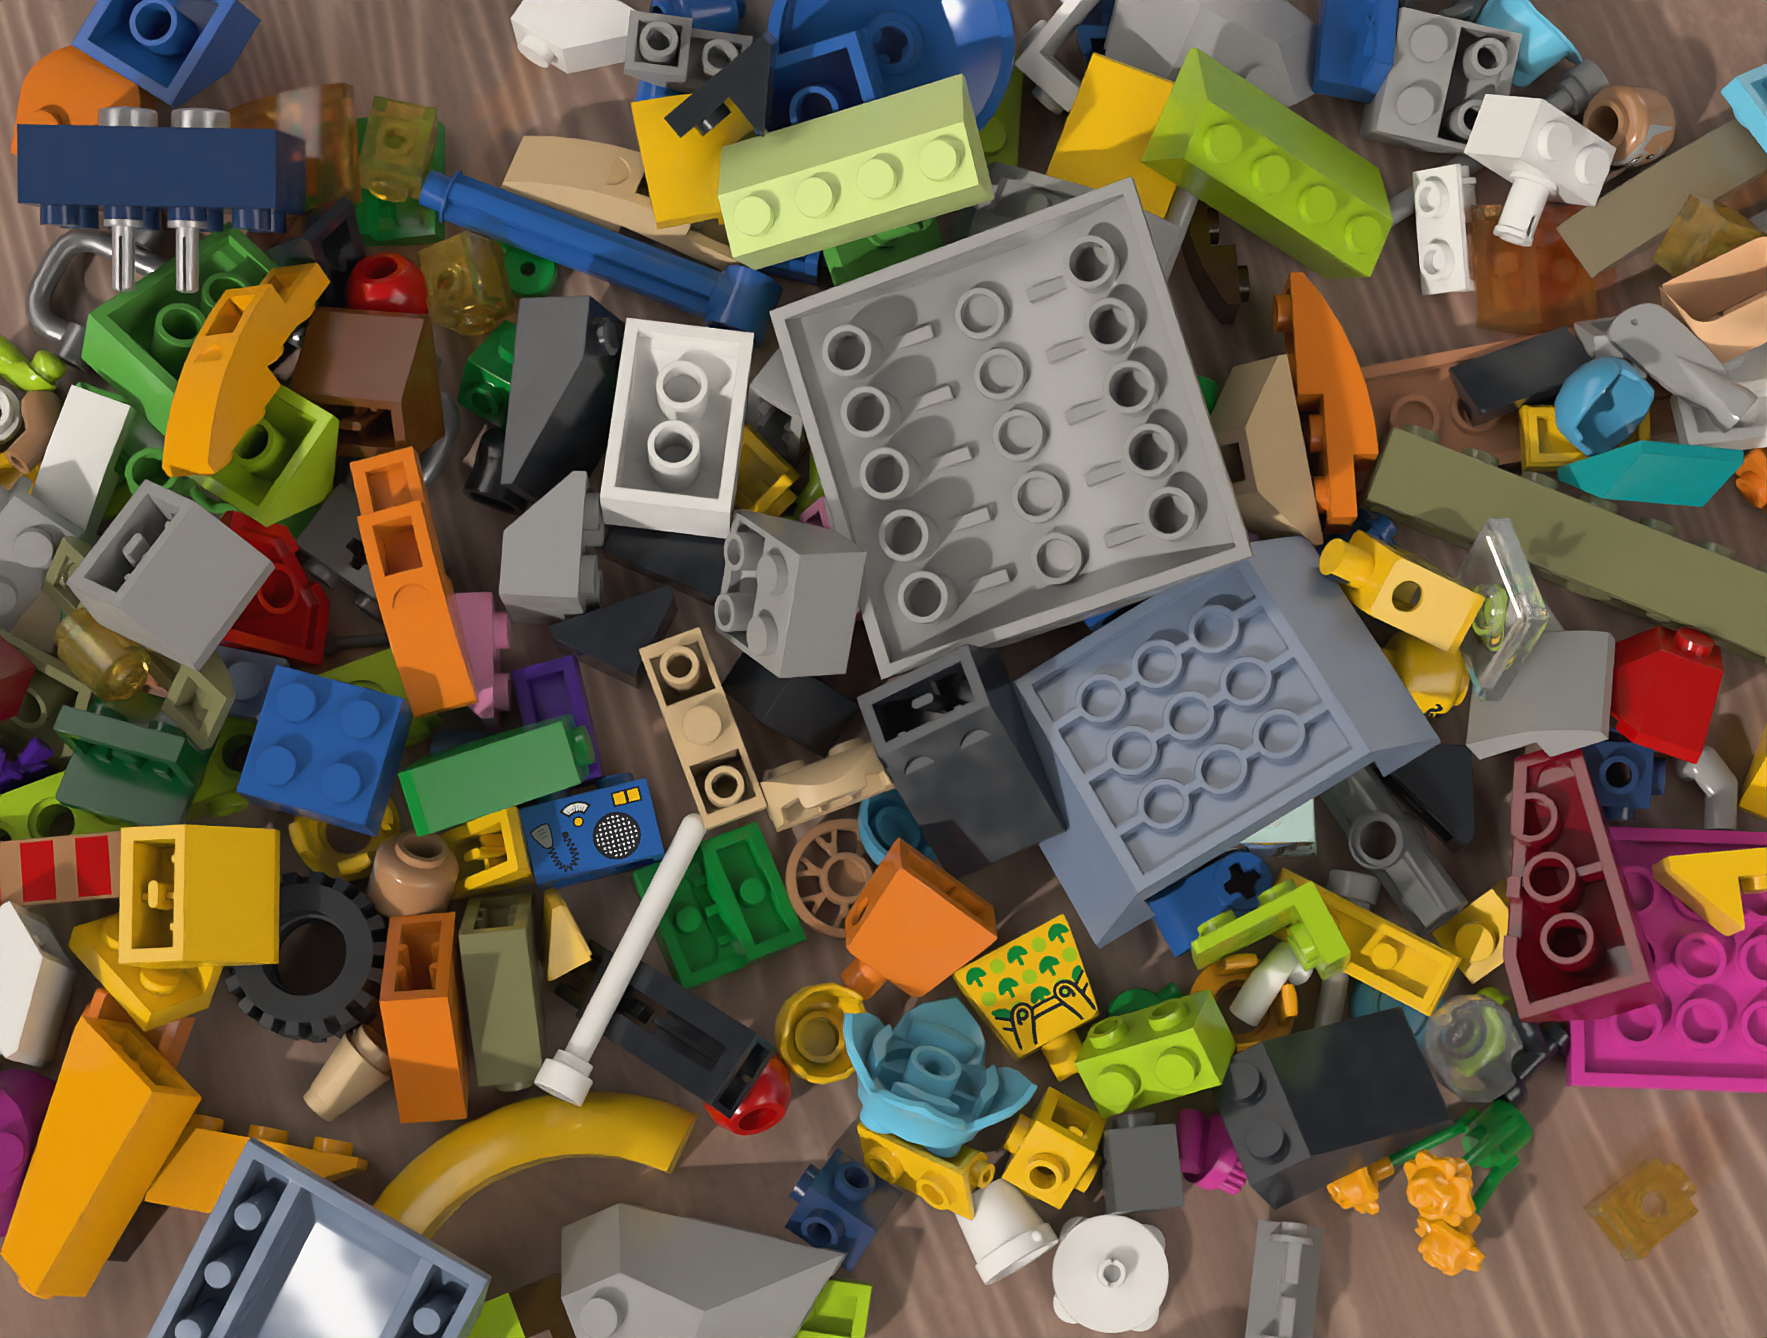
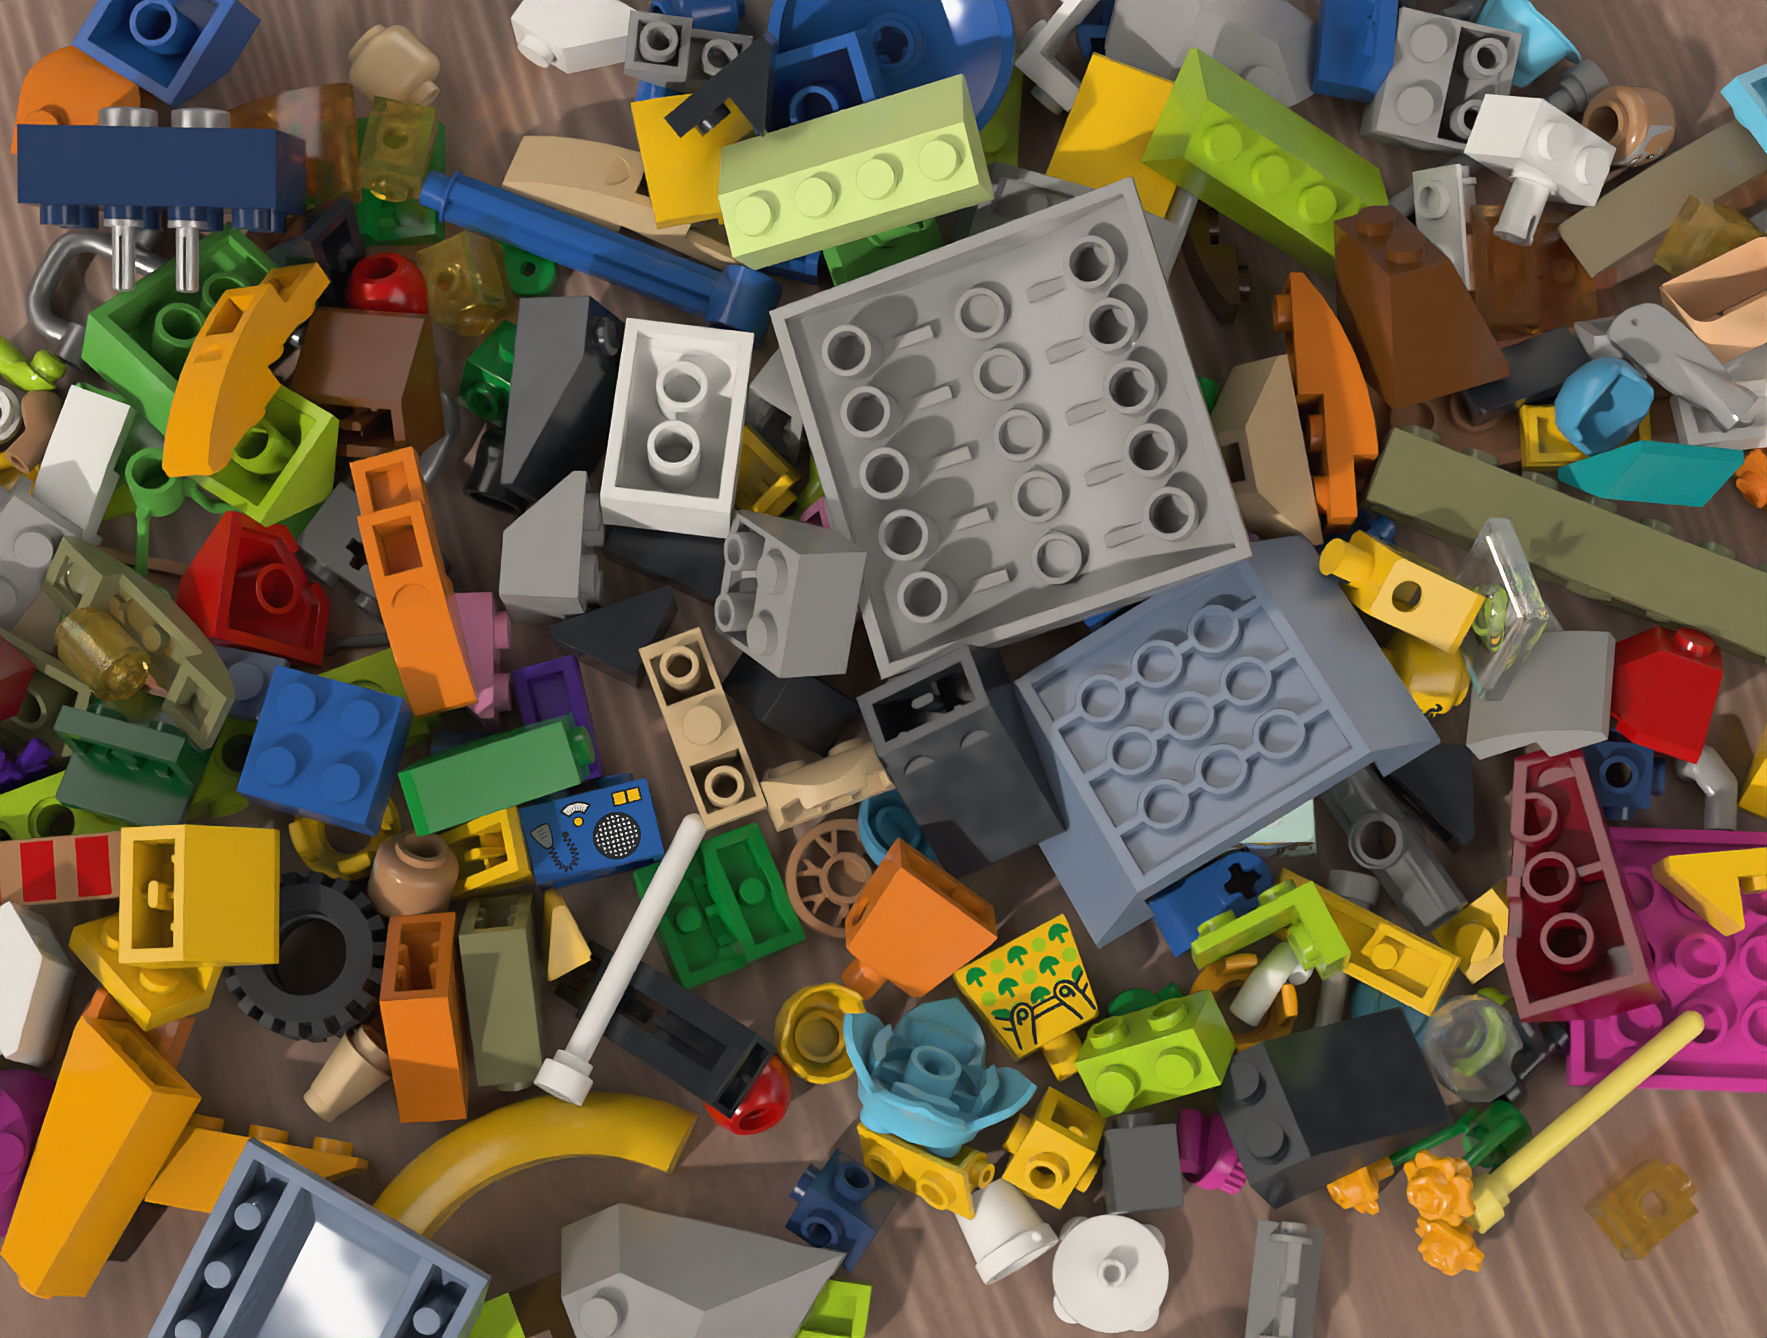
light grey slope [66,479,275,672] -> none
none -> tan head [348,24,440,117]
none -> reddish brown slope [1333,205,1510,410]
none -> light yellow piece [1464,1010,1705,1234]

